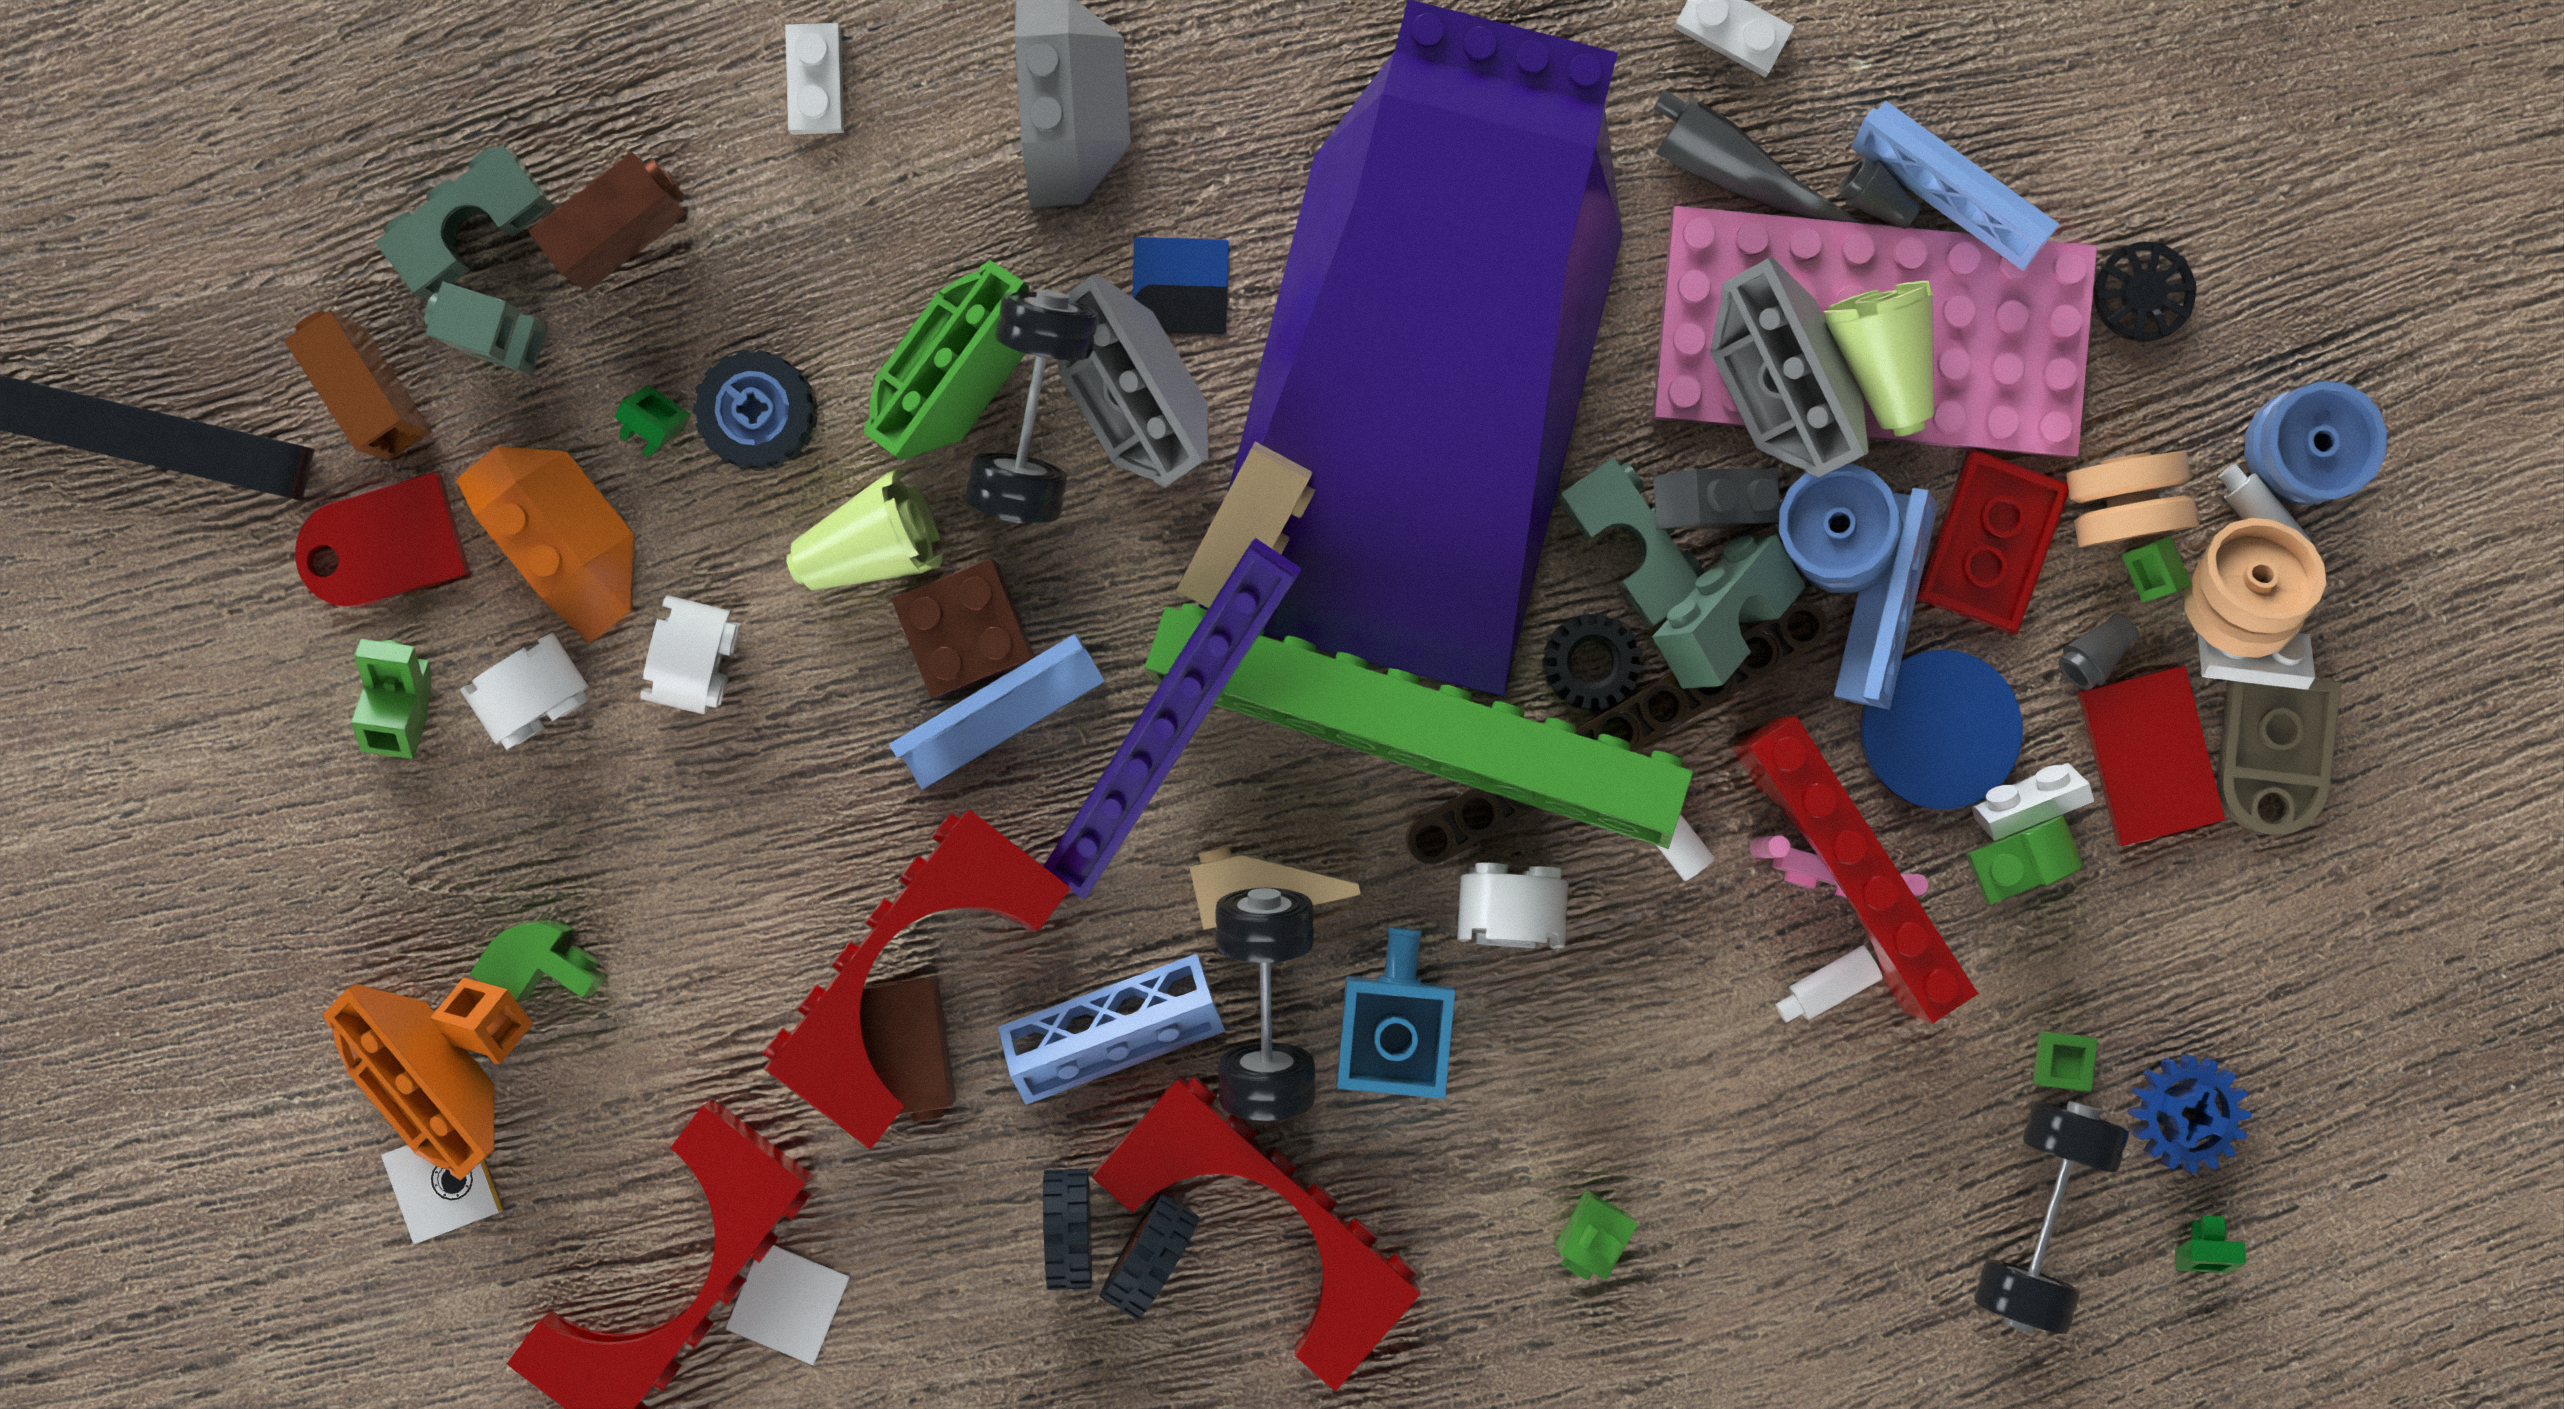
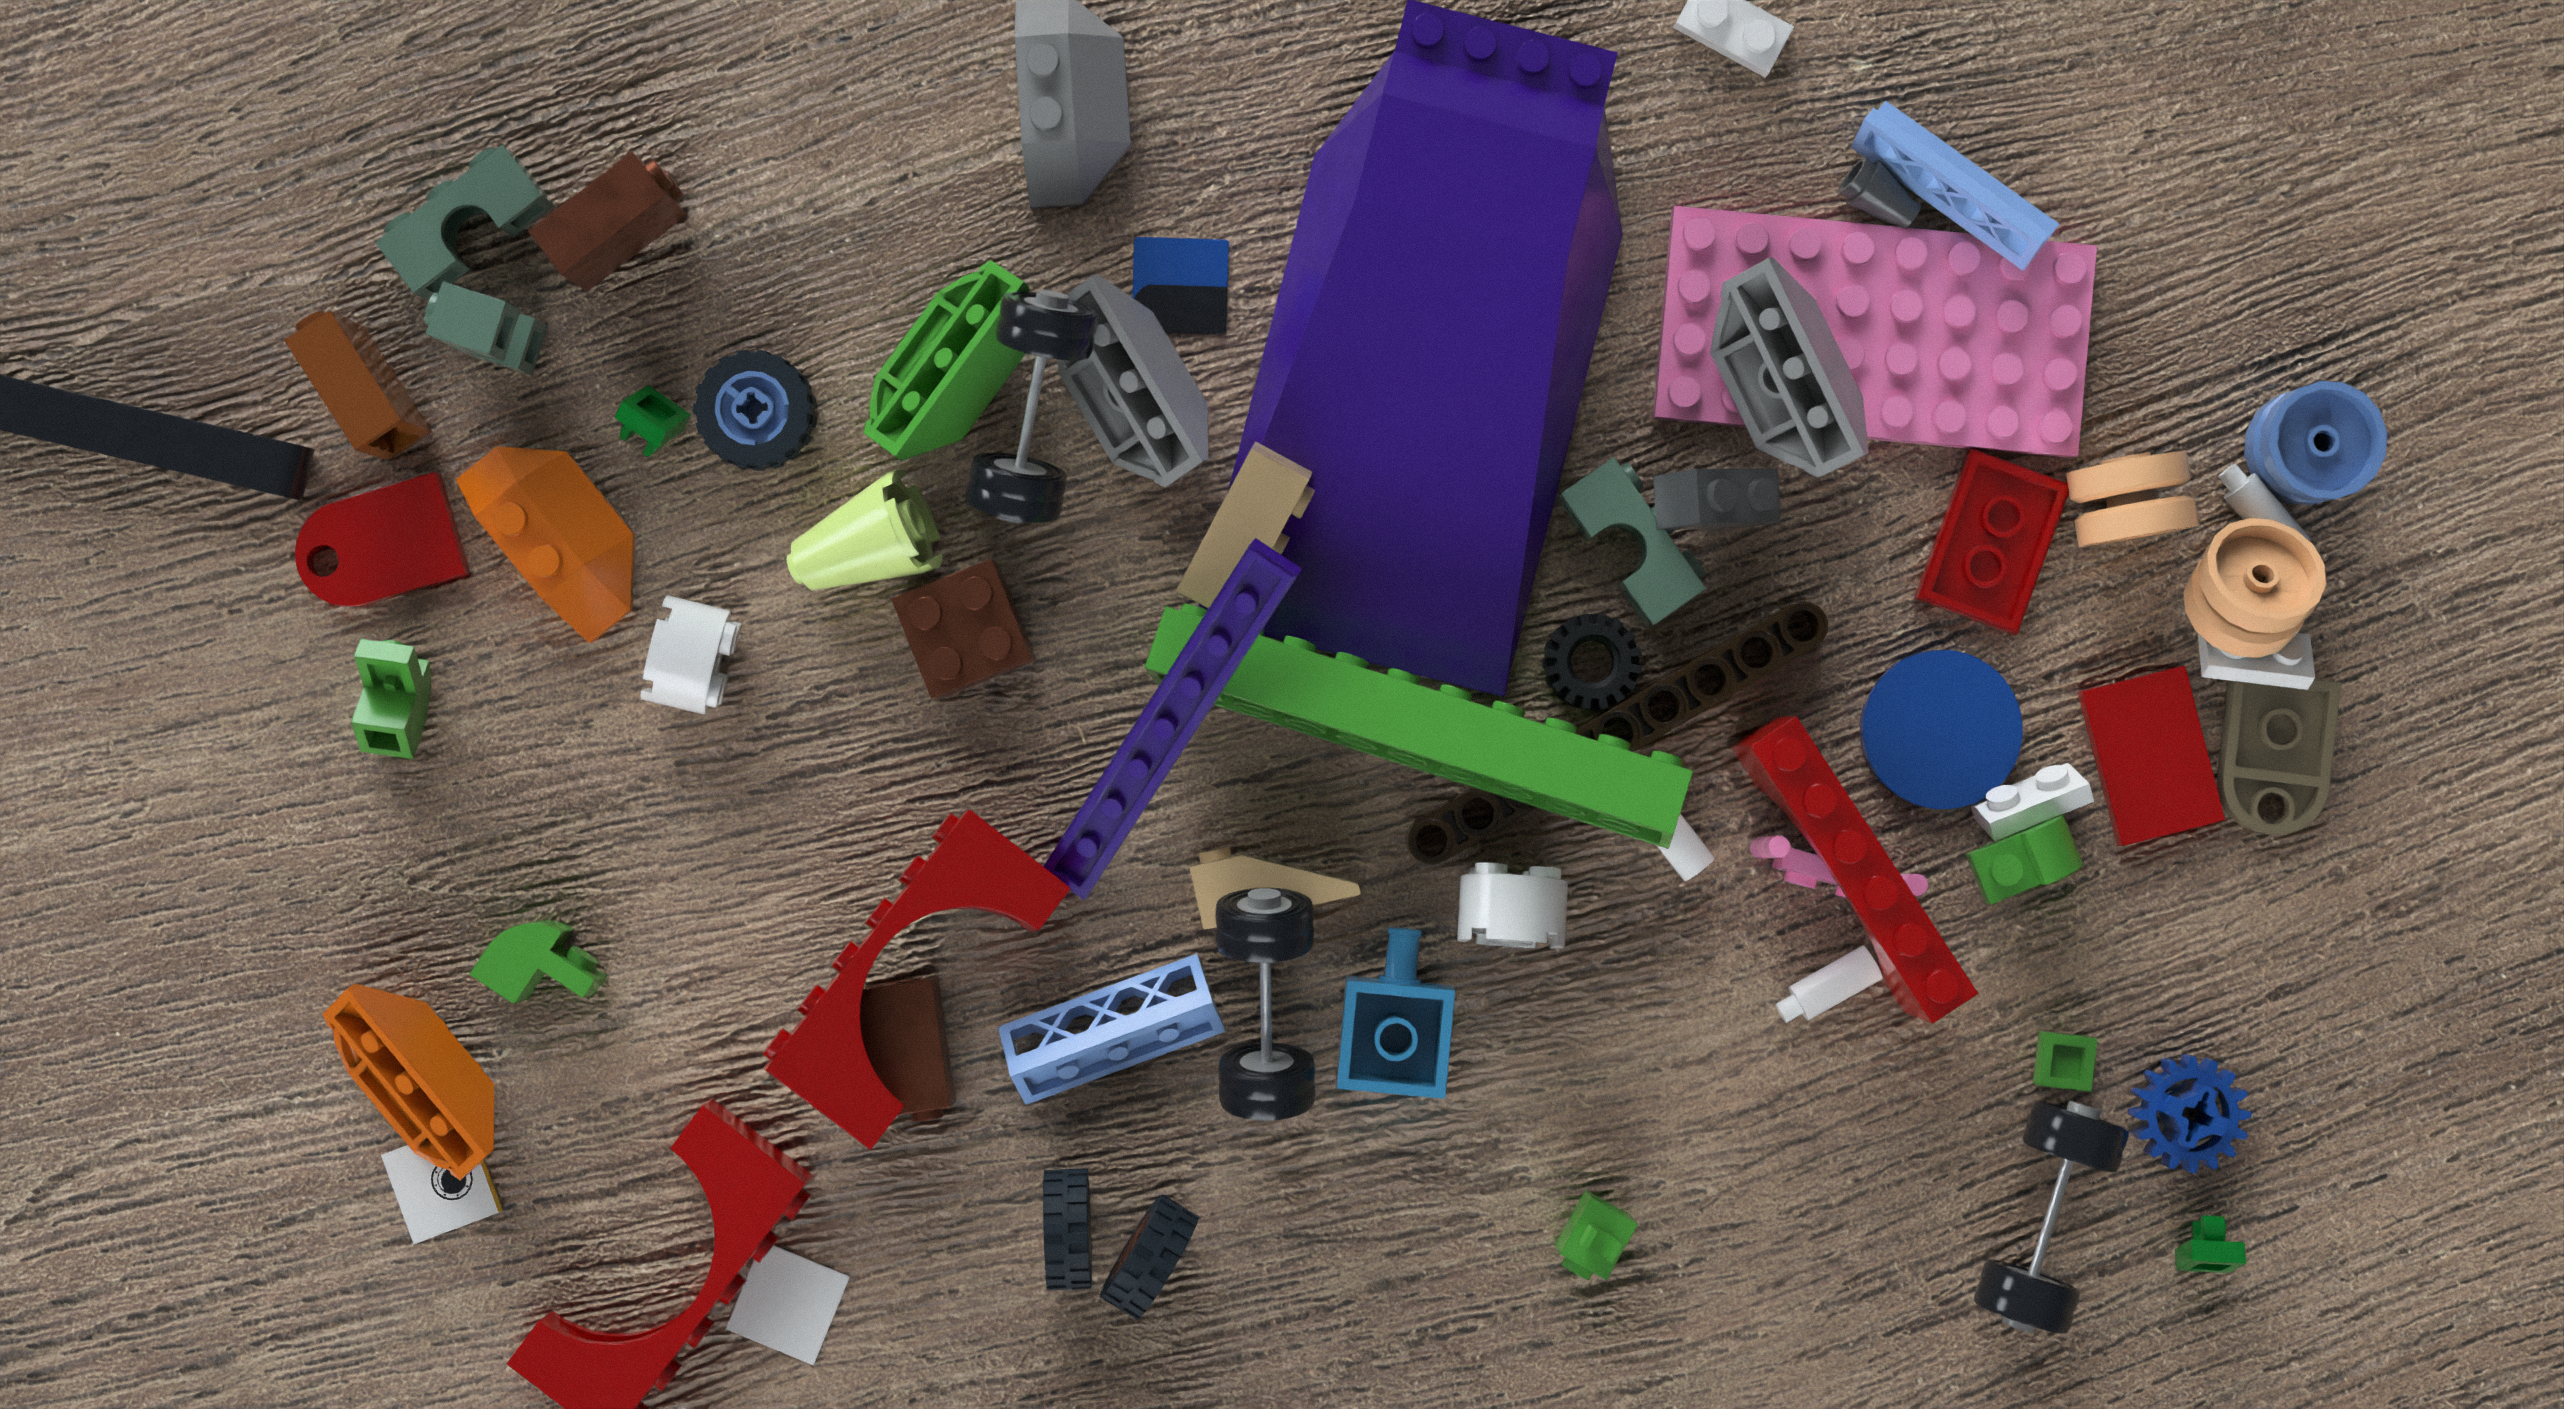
orange brick [430,977,533,1064] -> none
white brick [460,633,590,750] -> none
white plate [785,23,844,135] -> none
light blue fence [889,634,1106,790] -> none
red arch [1092,1074,1421,1392] -> none
sand green arch [1652,535,1806,689] -> none
dark grey piece [1653,90,1862,223] -> none
medium blue wheel [1779,463,1903,593] -> none
yellowish green cone [1823,281,1934,437] -> none
light blue fence [1834,488,1939,710] -> none
dark grey cone [2059,613,2138,690] -> none
black wheel [2094,241,2197,342] -> none
bright green plate [2121,535,2192,603] -> none

